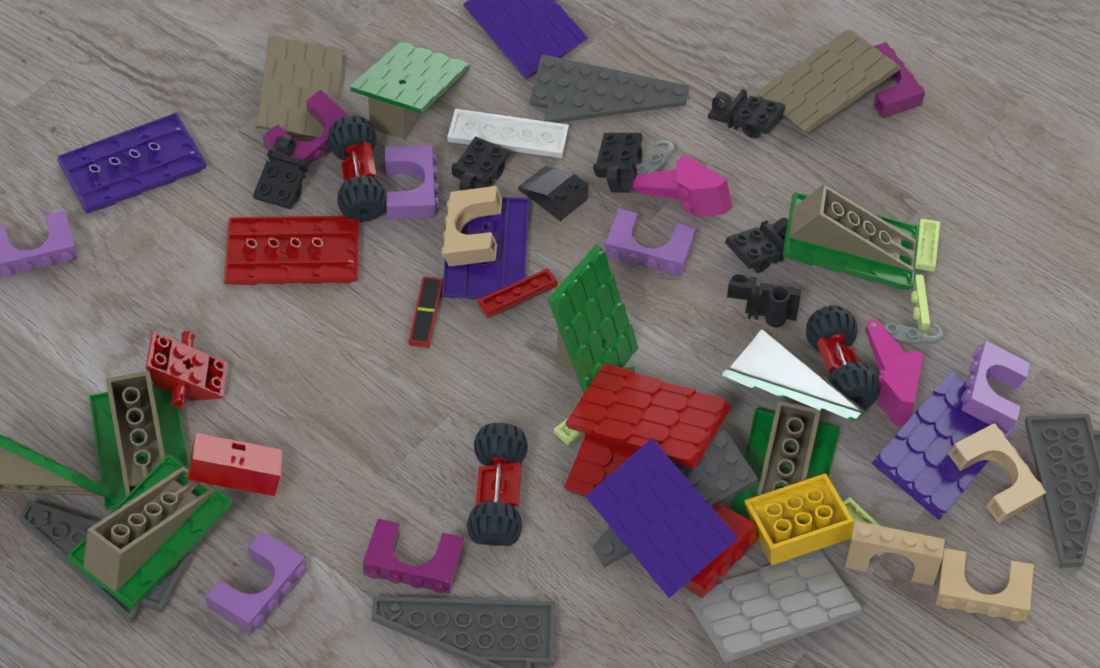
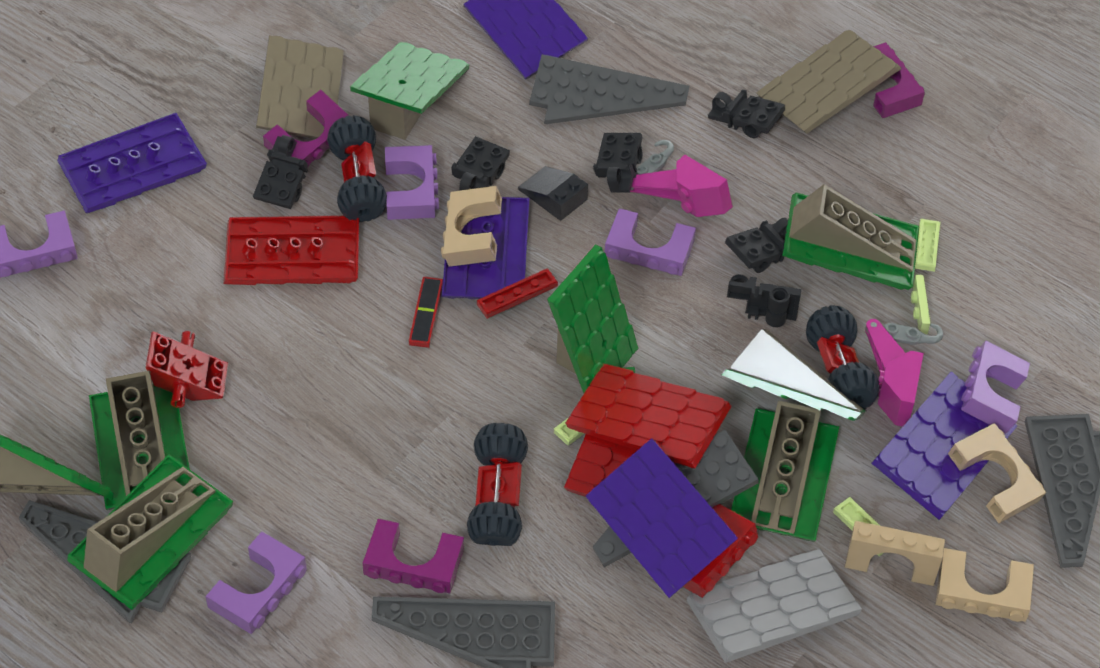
brick [187,433,282,497] -> none
white plate [448,109,569,158] -> none
yellow slope [744,473,854,566] -> none

